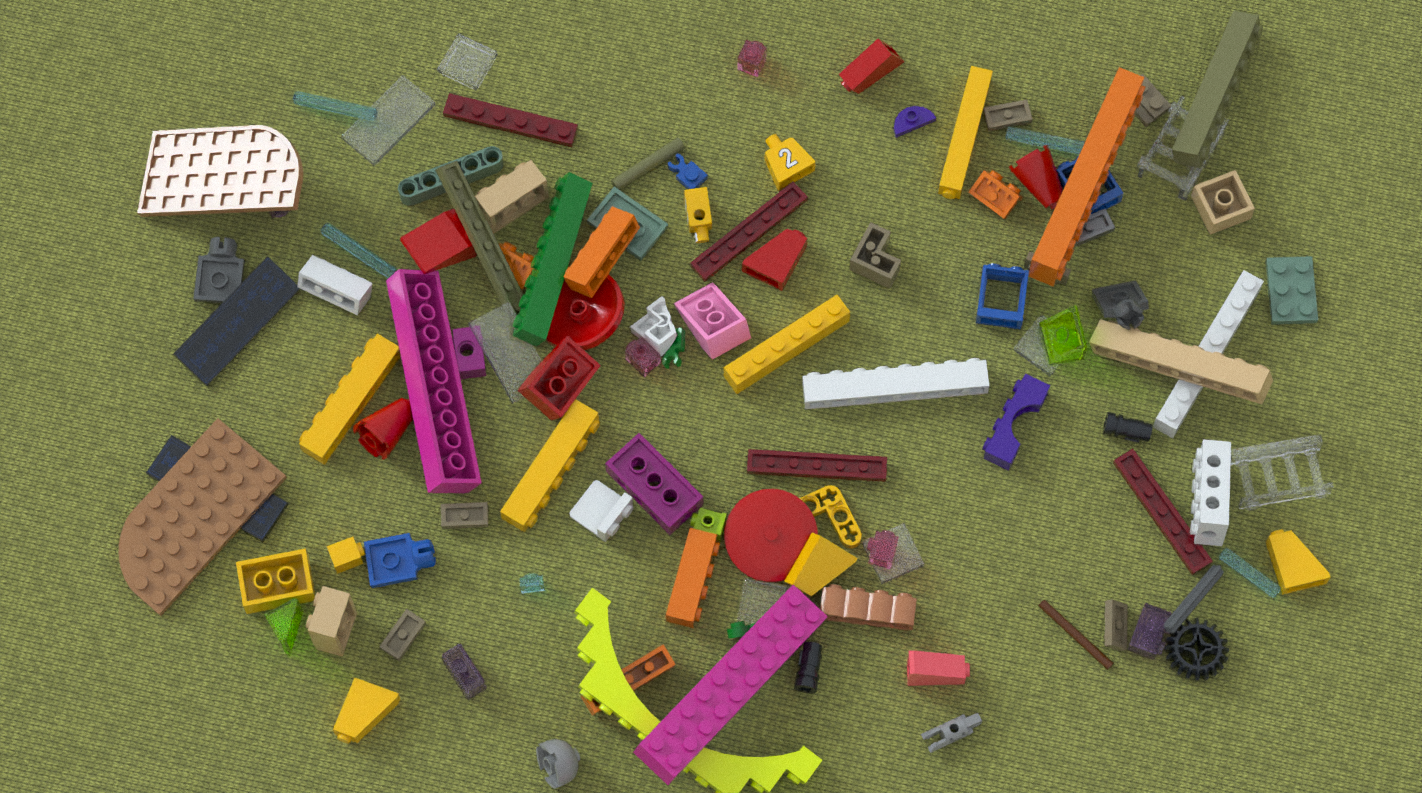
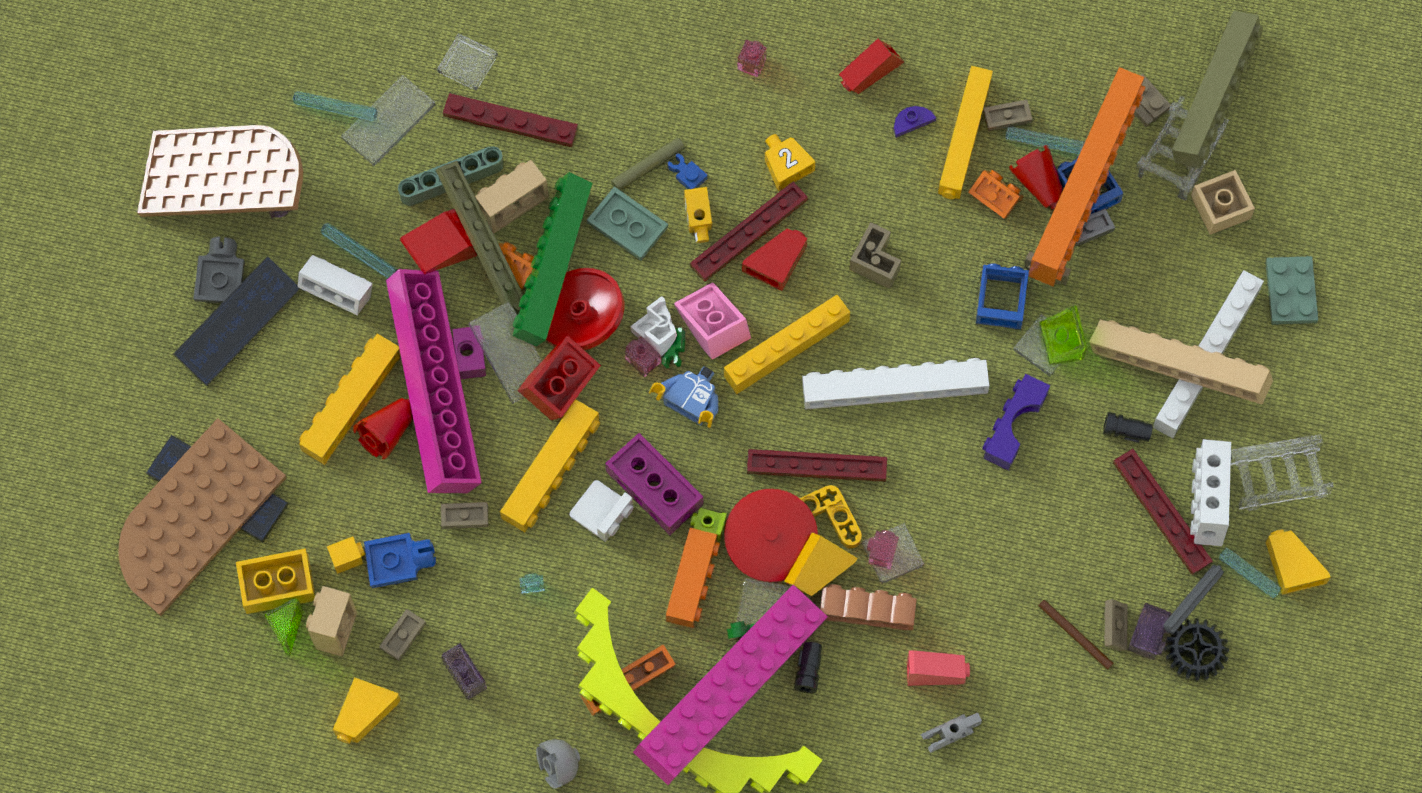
orange brick [563,206,640,298] -> none
dark grey plate [1092,280,1149,330] -> none
none -> medium blue torso [649,367,719,428]

